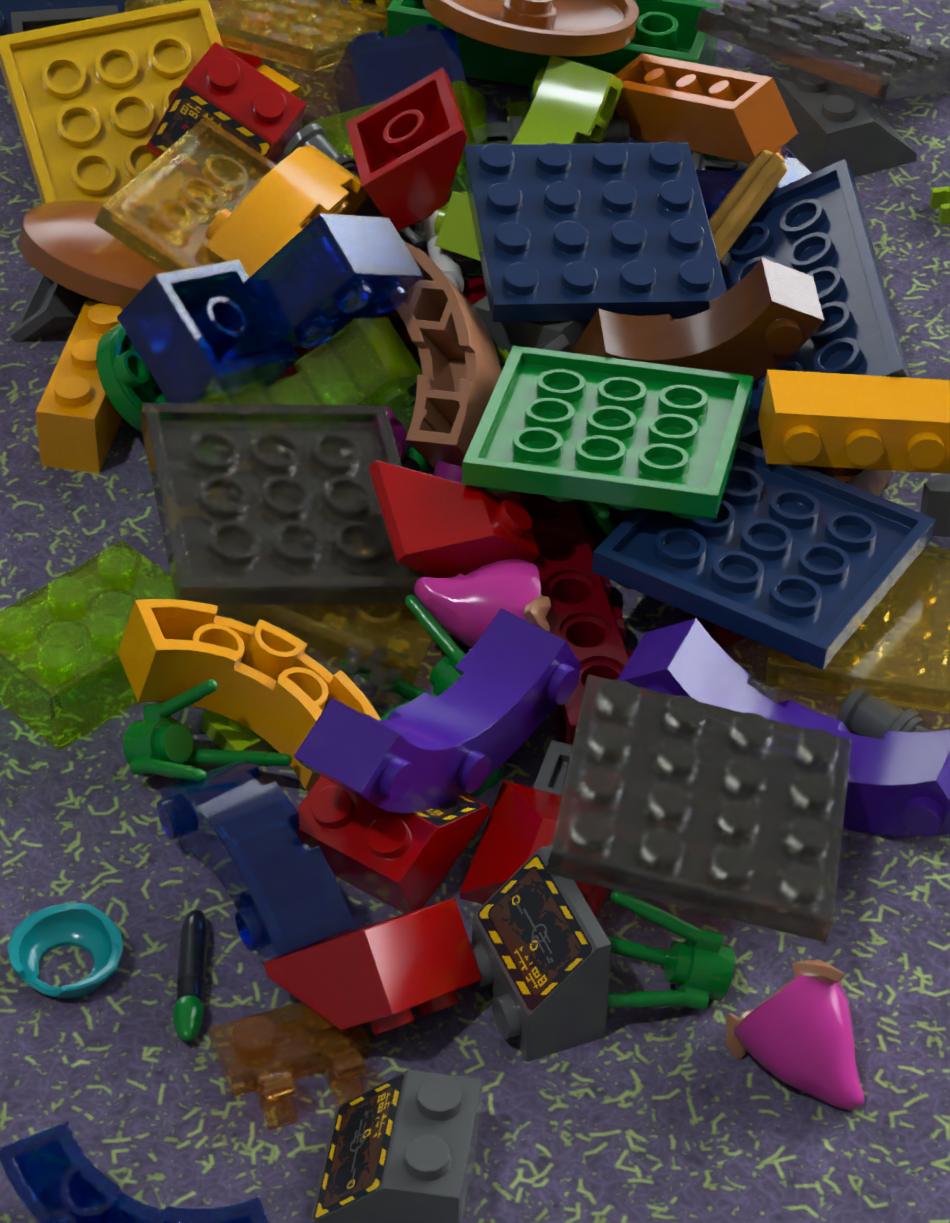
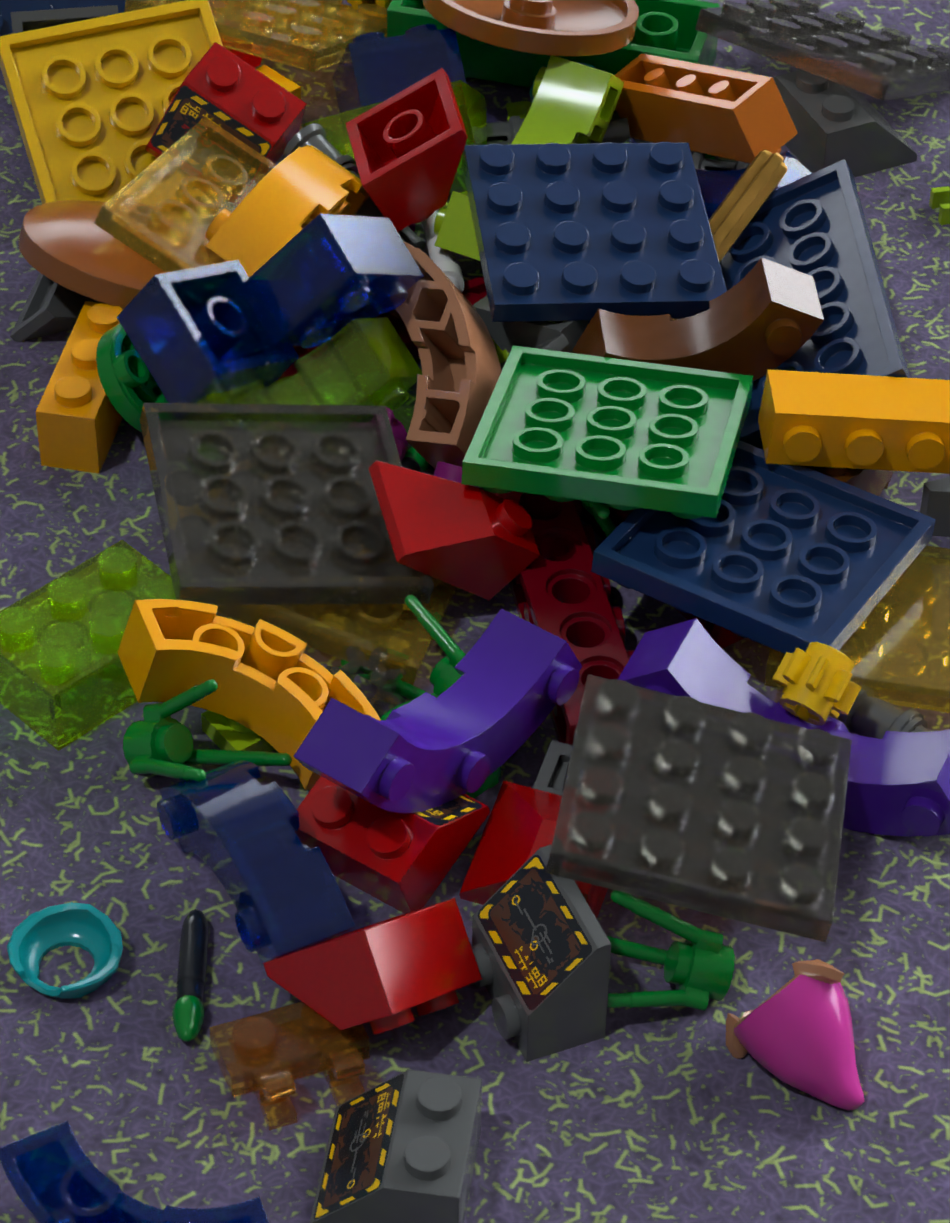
dark pink hat [414,559,551,649] -> none
none -> yellow gear [772,642,862,725]

